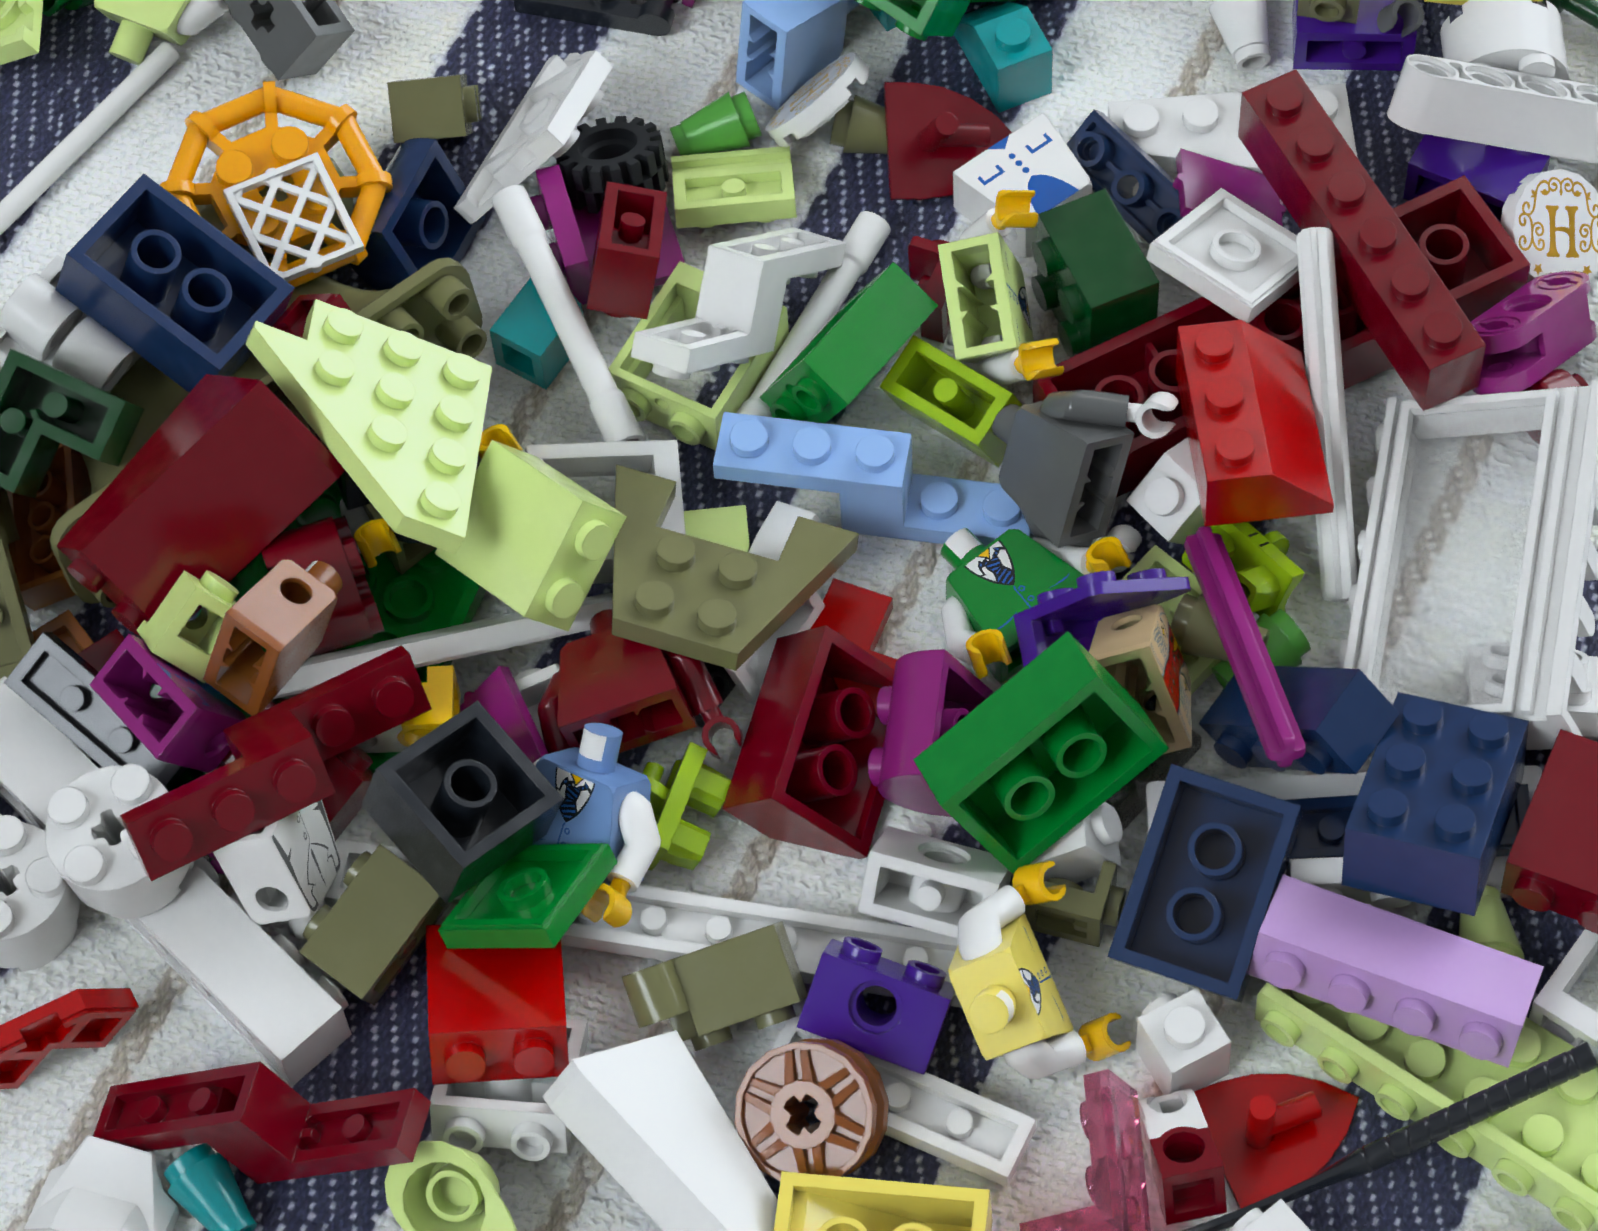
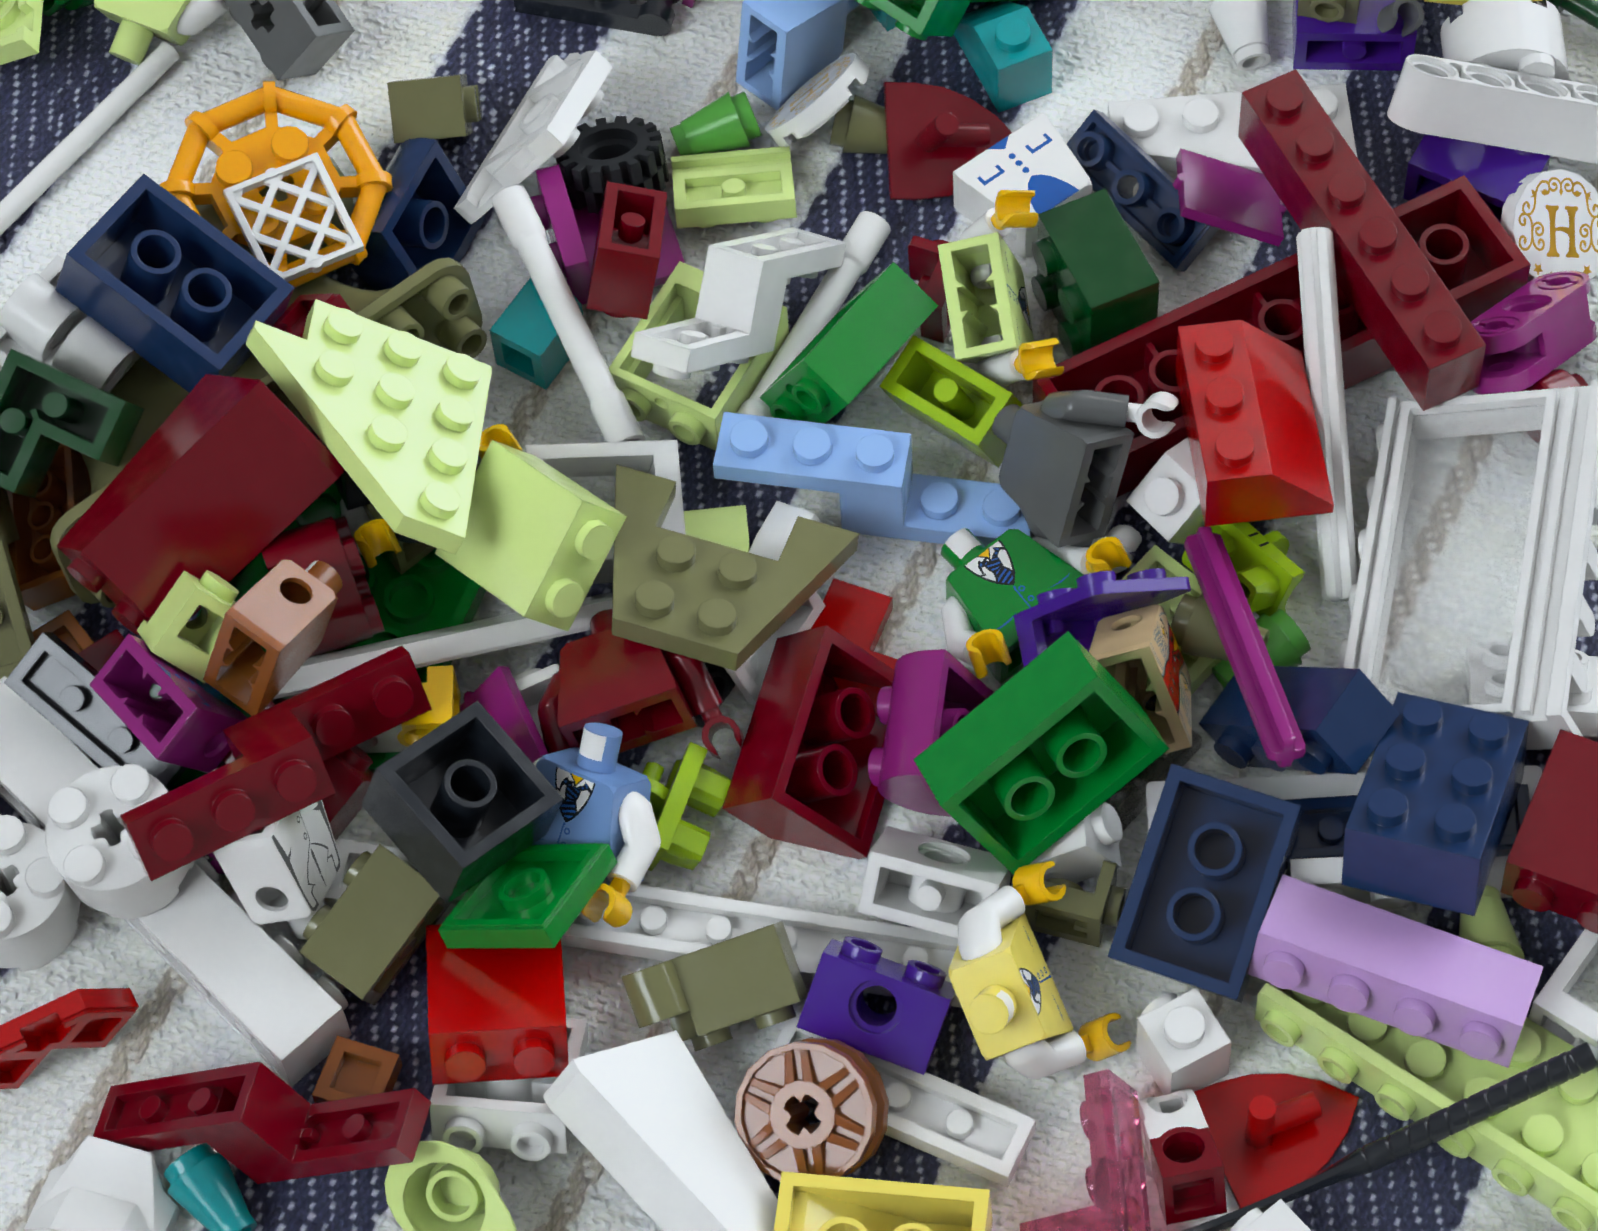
white tile [1146,188,1299,323] -> none
none -> dark orange plate [312,1036,403,1103]

